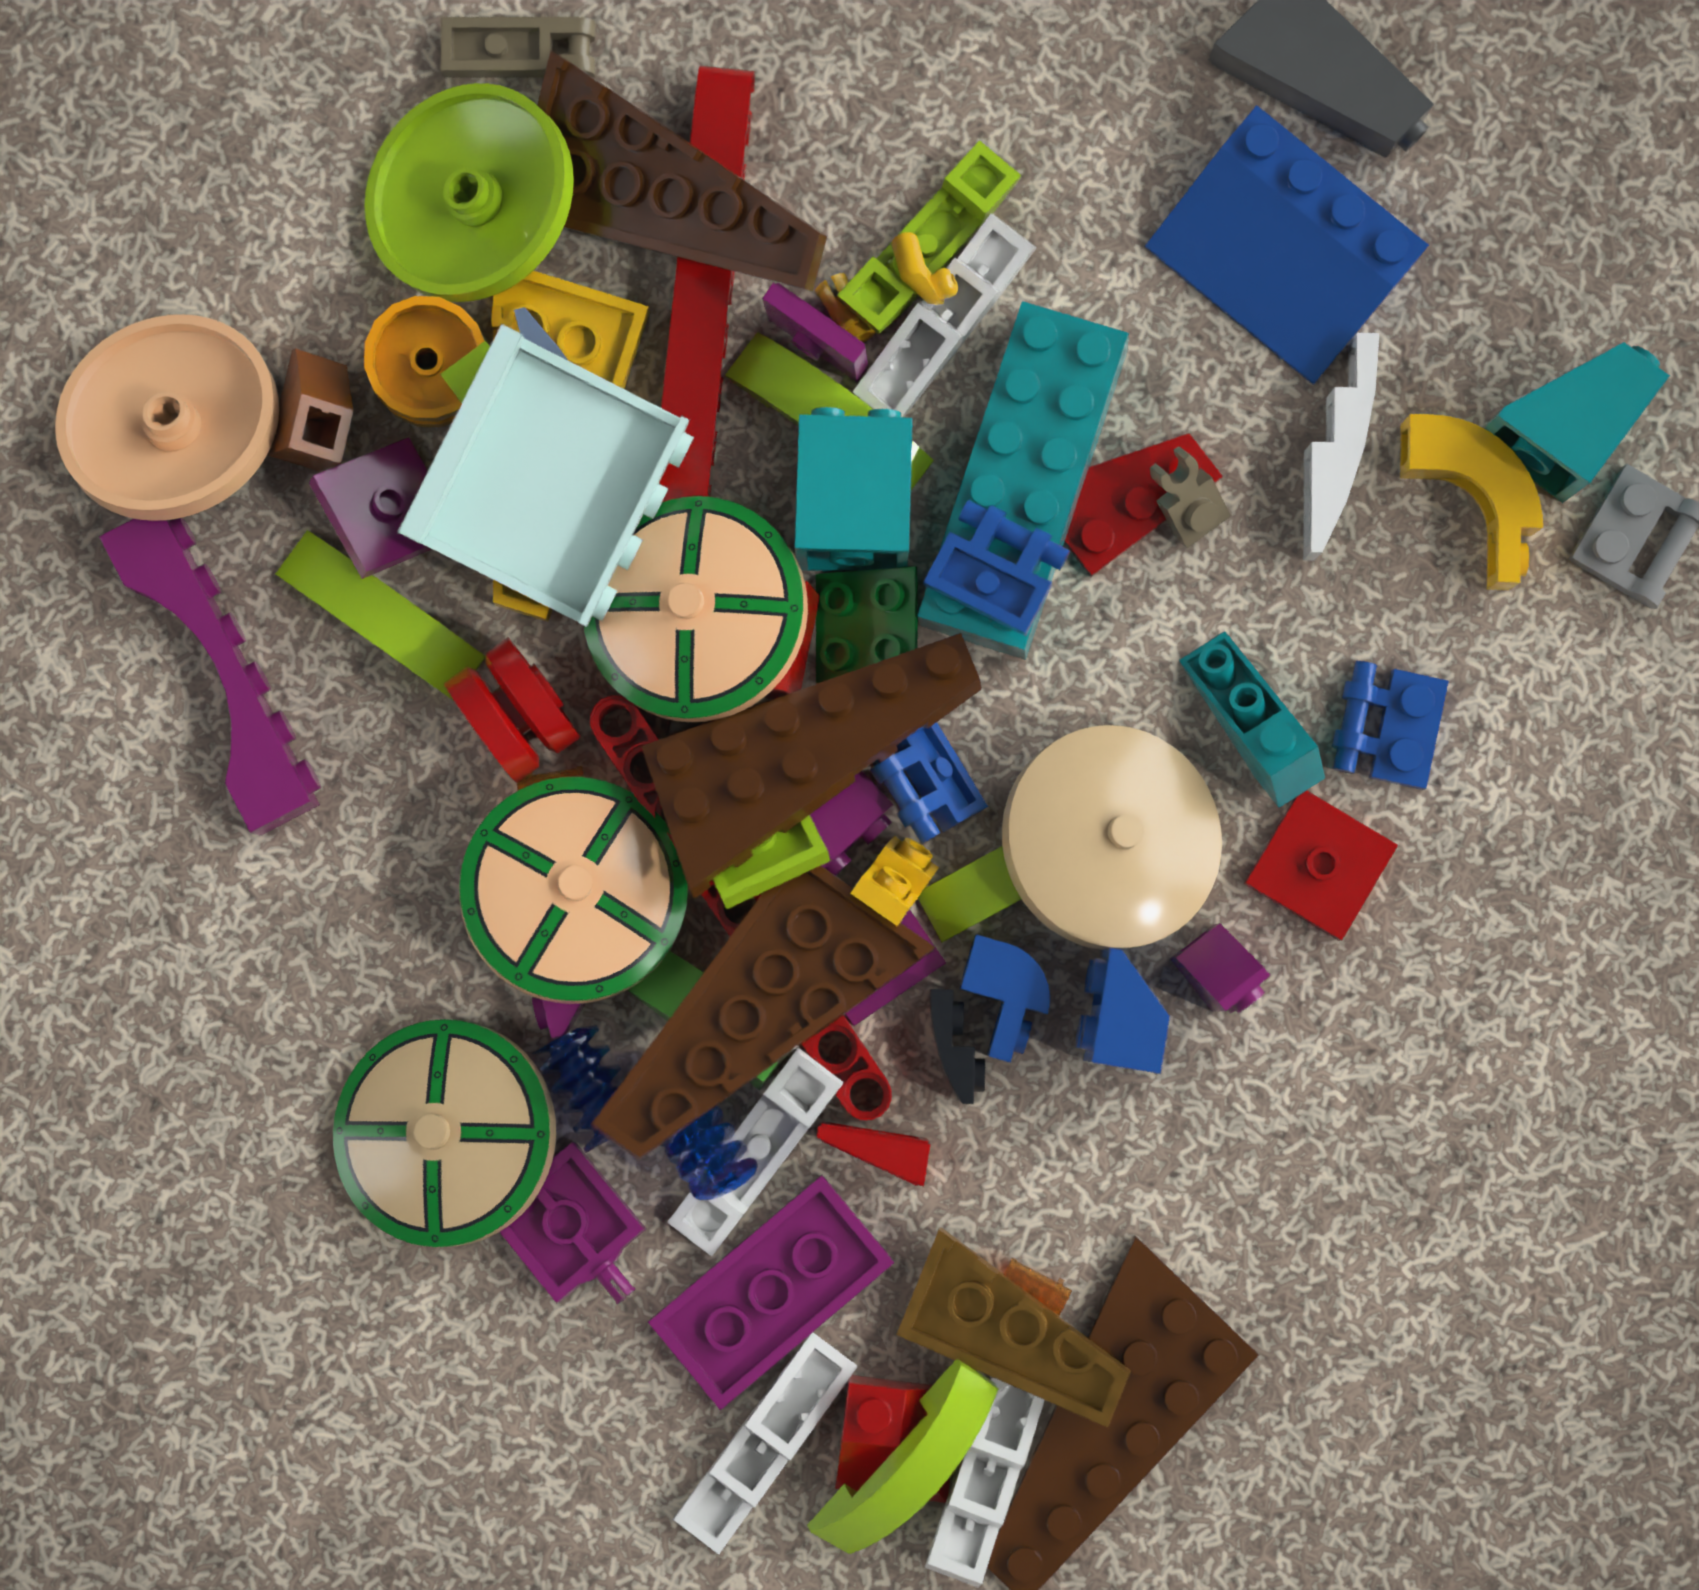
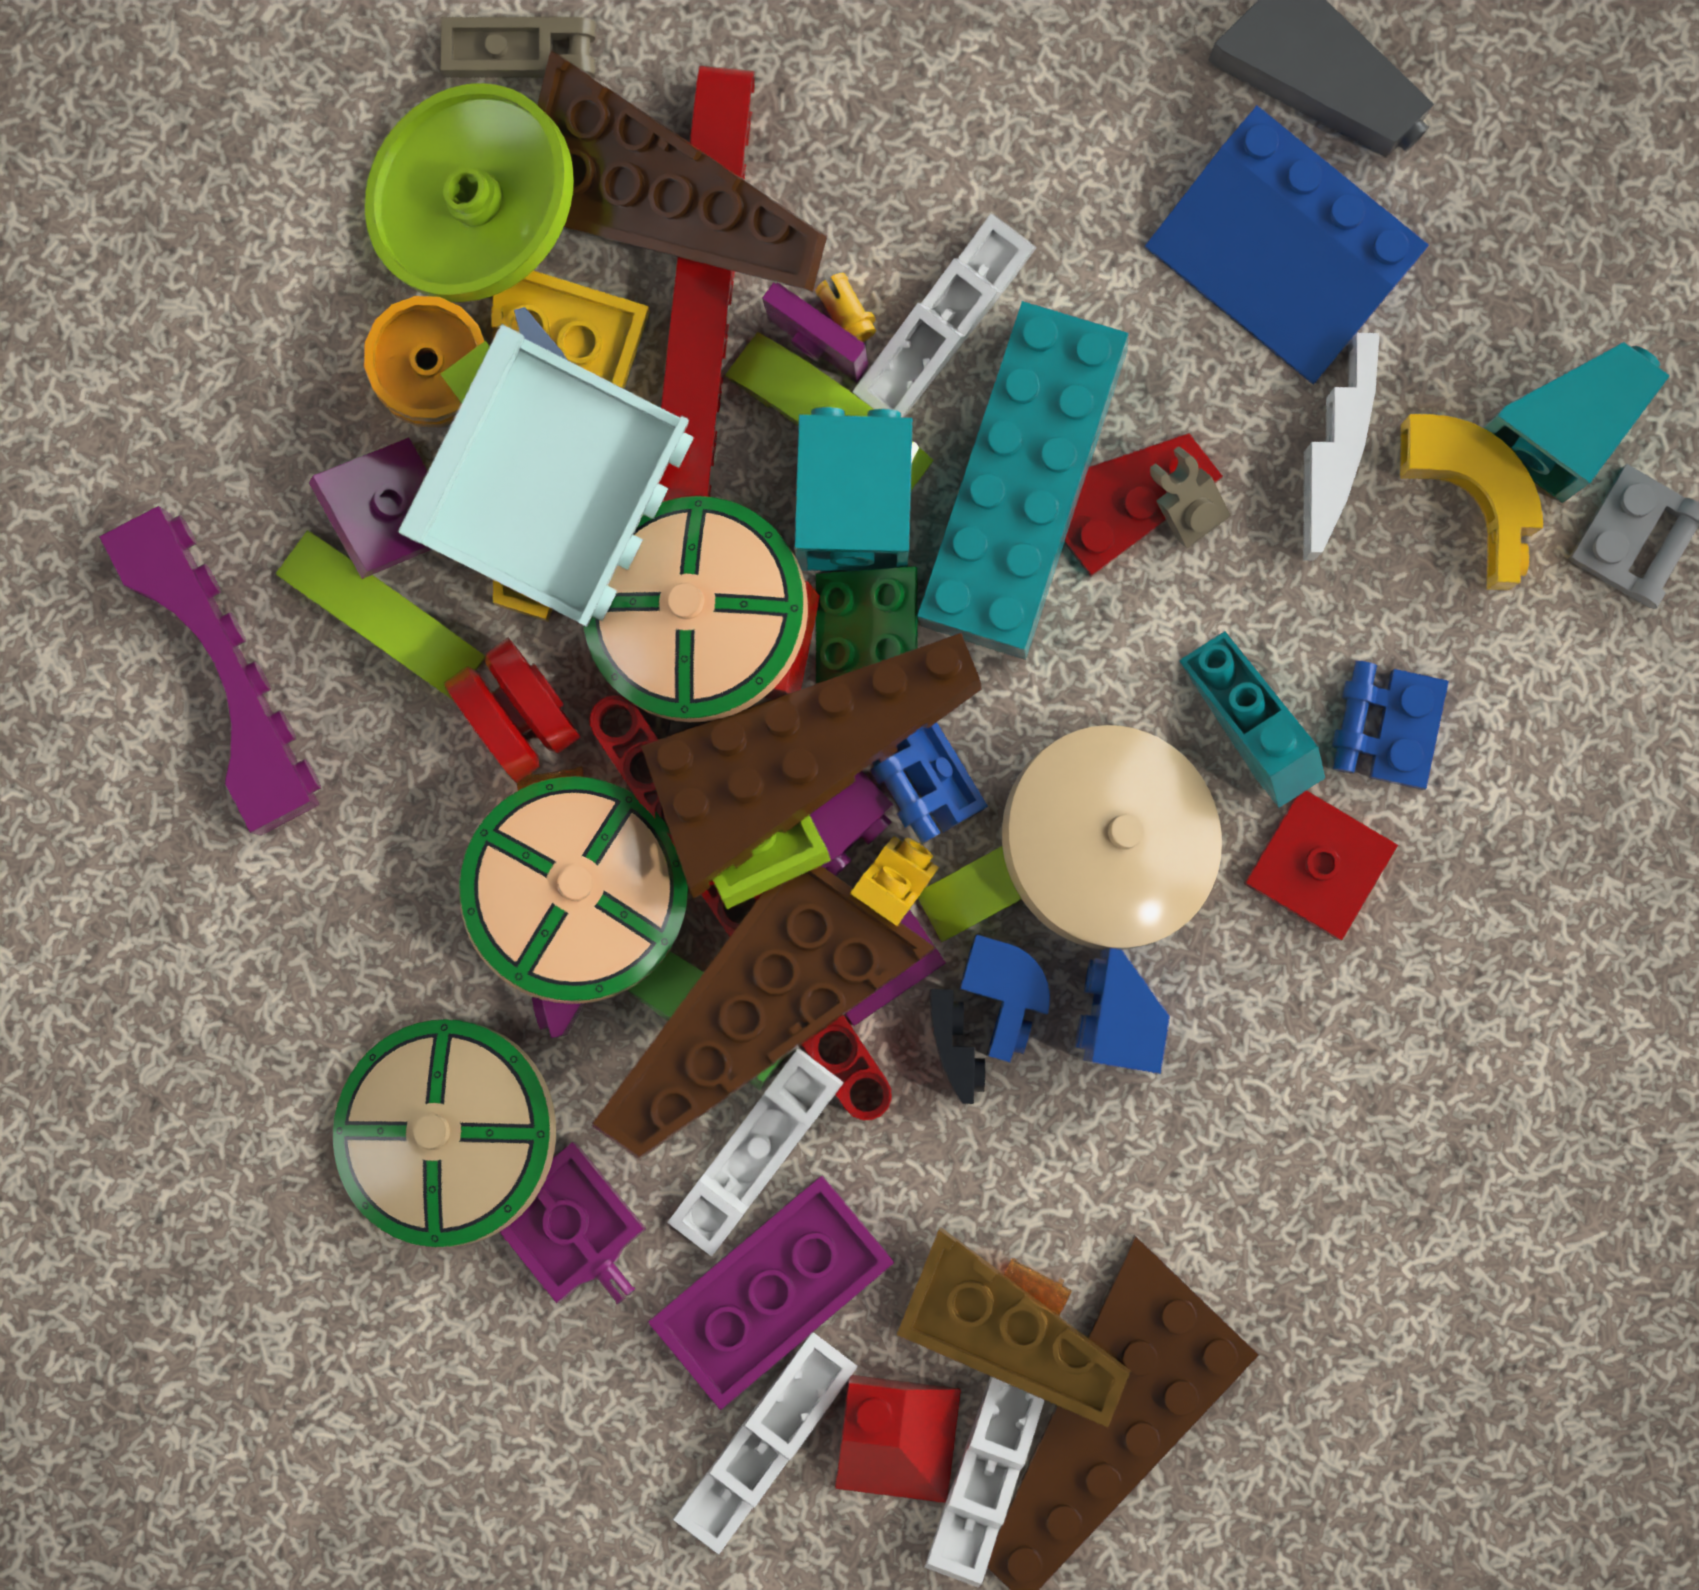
light nougat dish [55,314,279,521] -> none
dark orange slope [267,348,354,471] -> none
clear blue piece [532,1024,621,1153] -> none
clear blue piece [660,1106,758,1200] -> none
lime slope [807,1359,998,1554] -> none
red slope [817,1121,931,1187] -> none
lime slope [836,140,1021,334] -> none
yellow arm [891,232,958,305] -> none
blue plate [924,500,1070,637] -> none
magenta slope [1170,923,1271,1014] -> none

